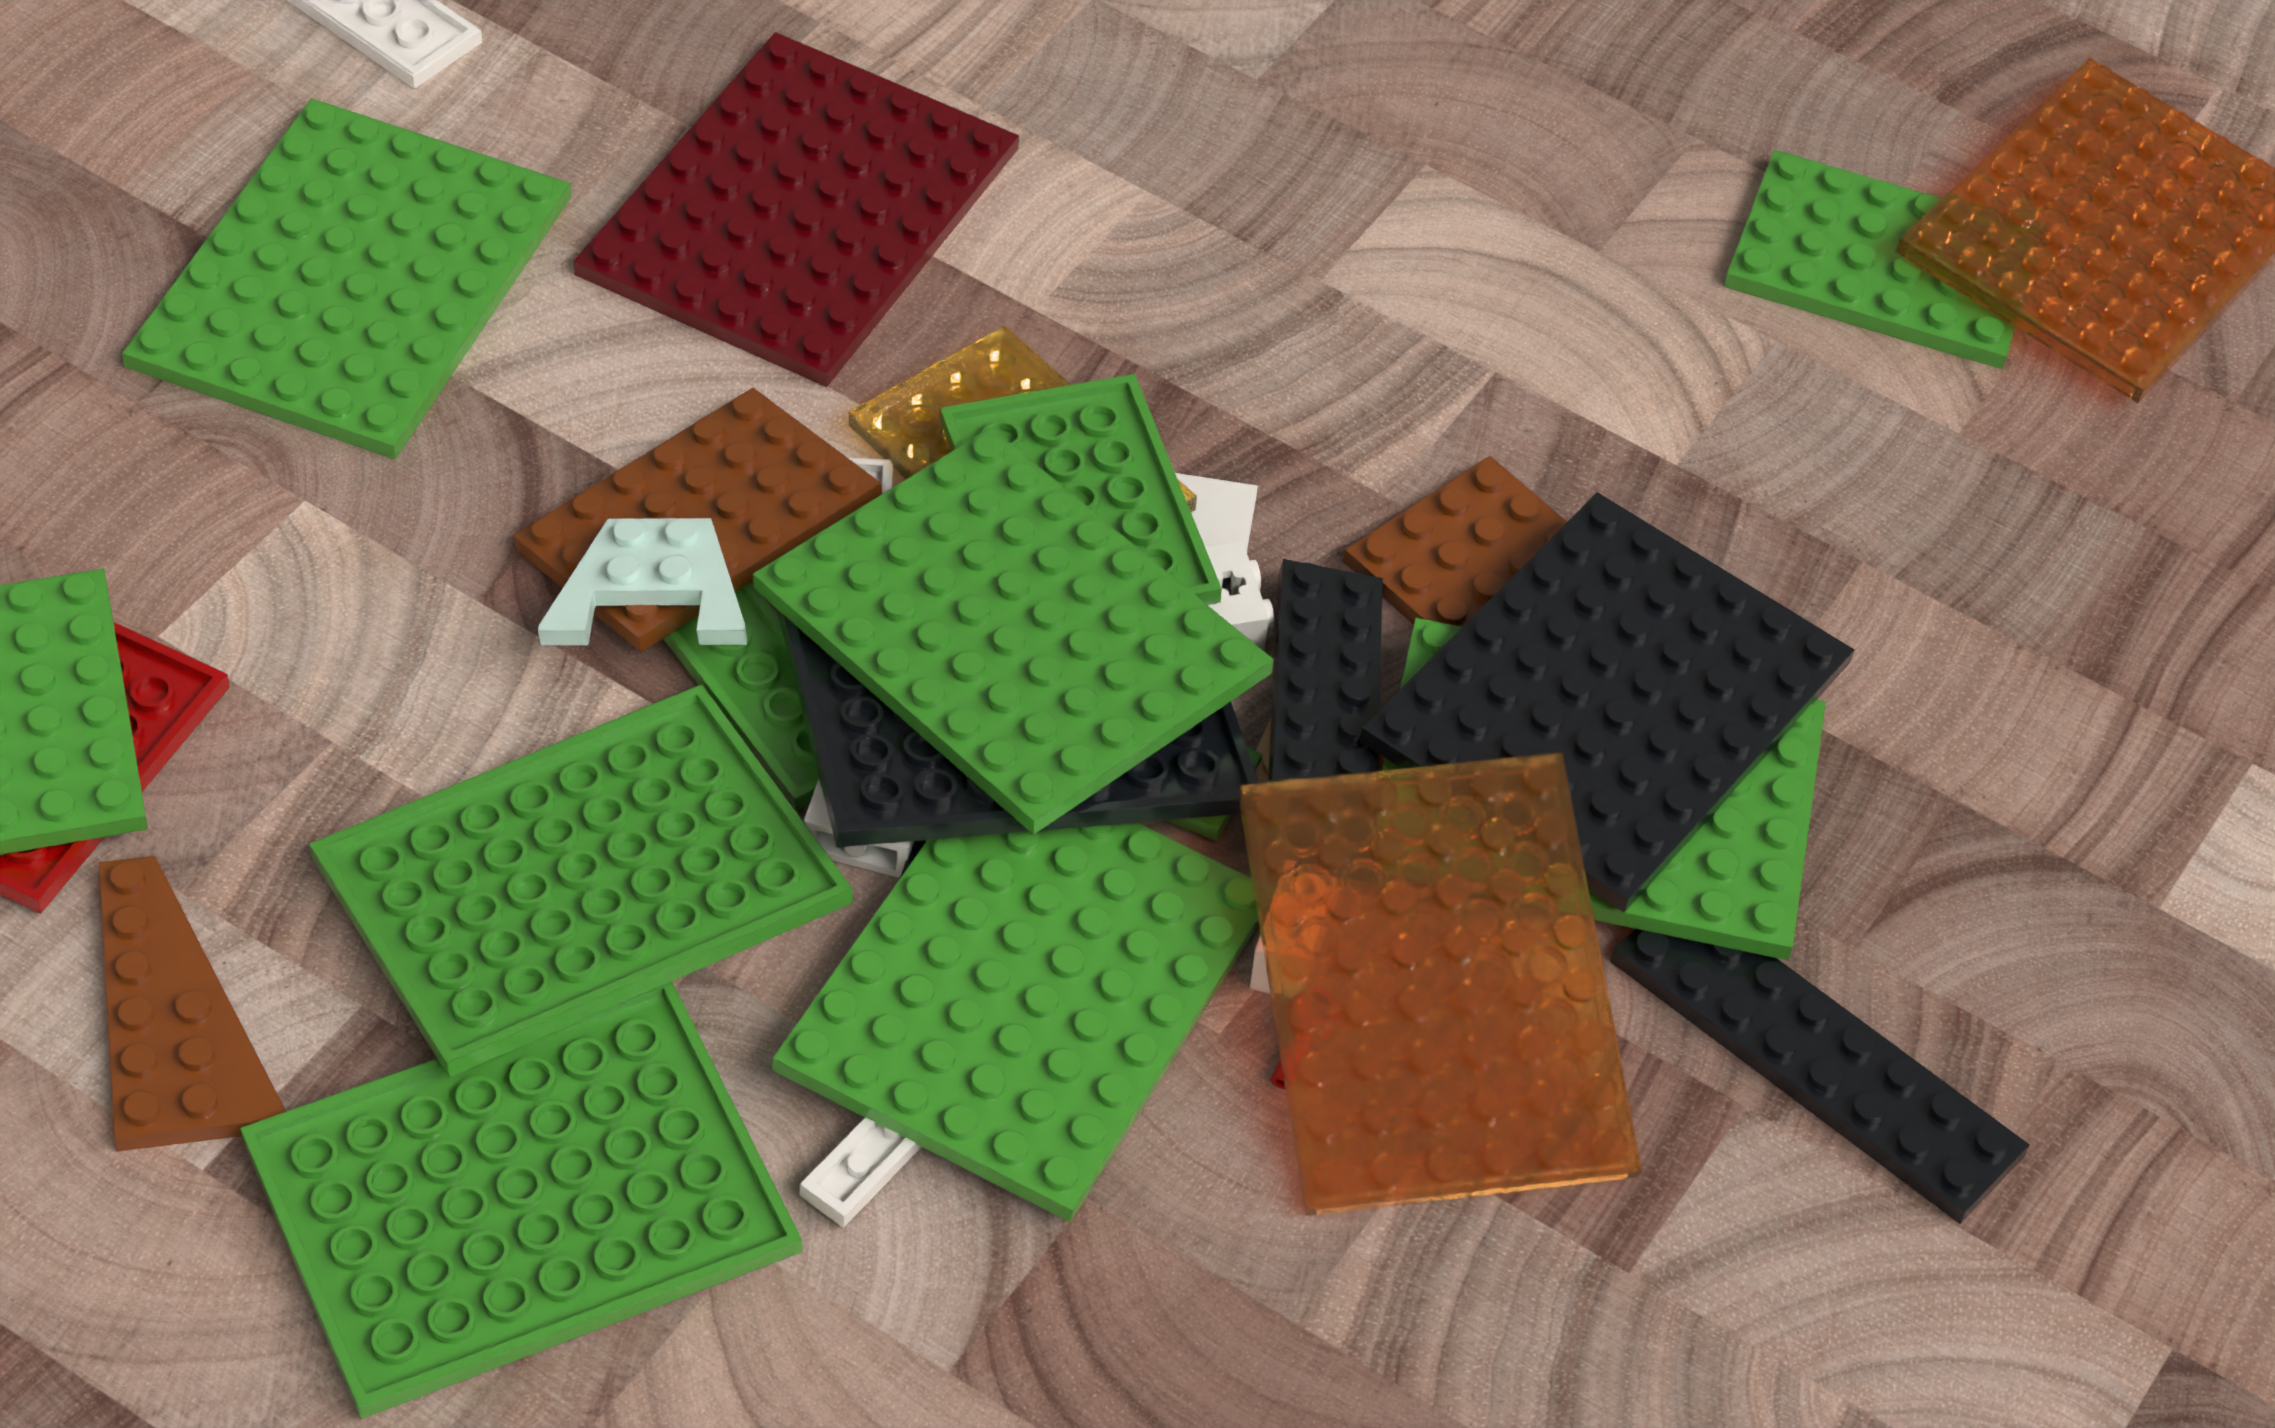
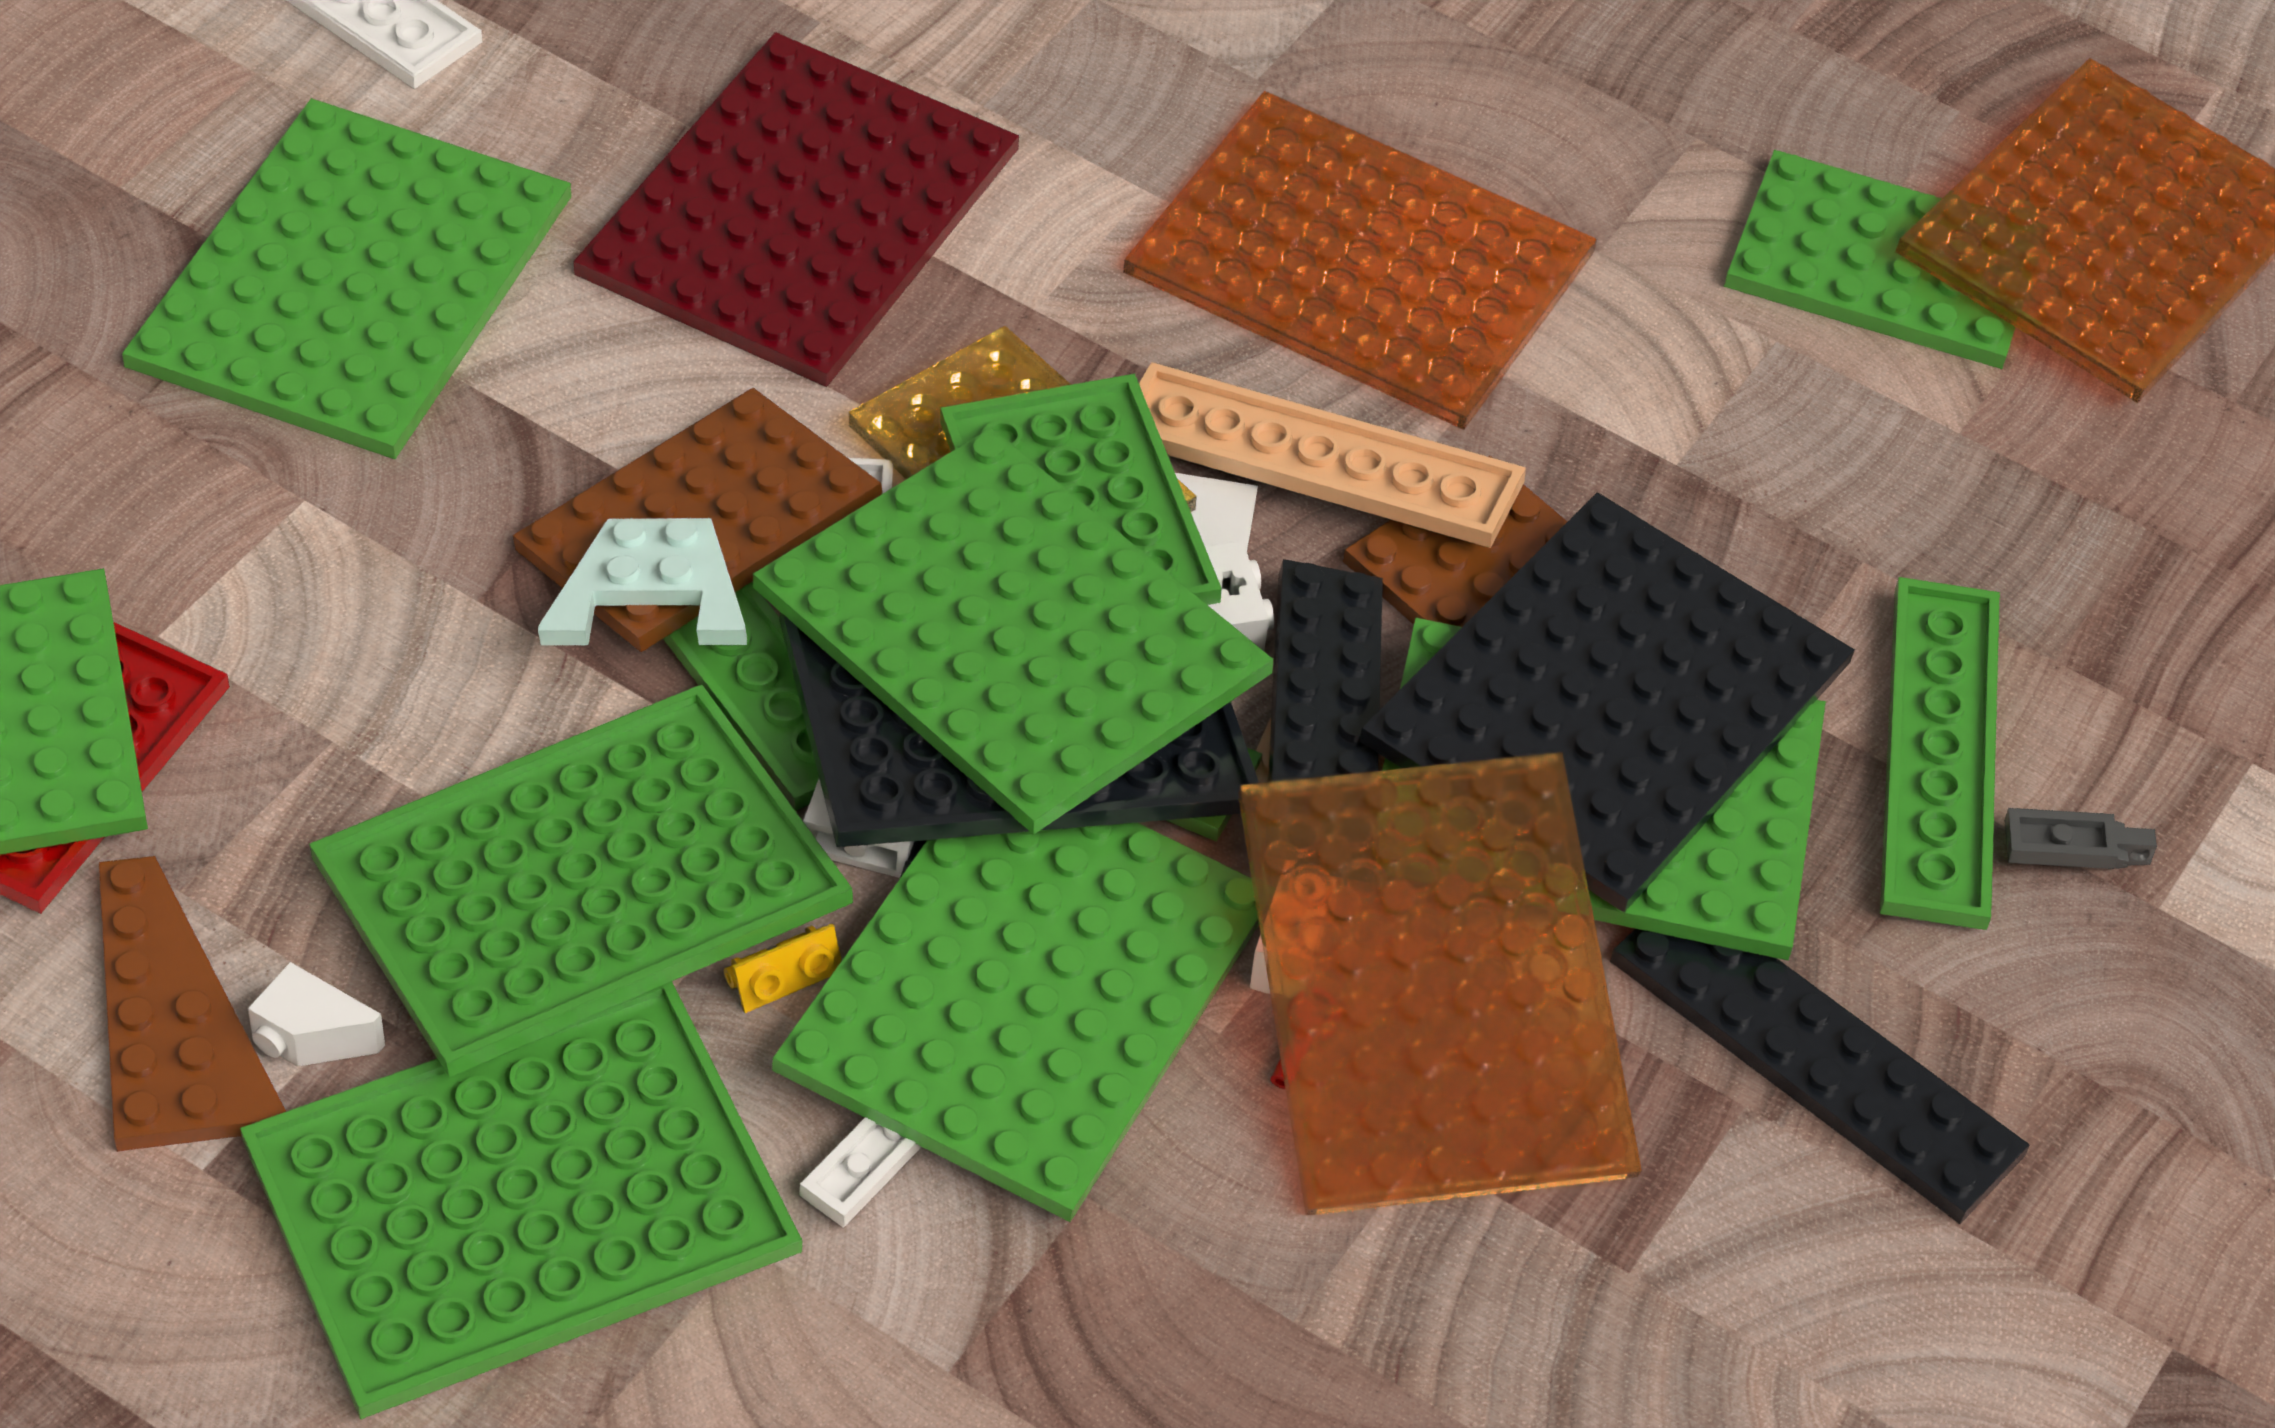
none -> white slope [248,962,385,1066]
none -> yellow hinge [724,924,842,1013]
none -> clear orange plate [1123,91,1597,430]
none -> light nougat plate [1139,362,1526,548]
none -> bright green plate [1880,577,2000,930]
none -> dark grey hinge [2004,808,2157,869]

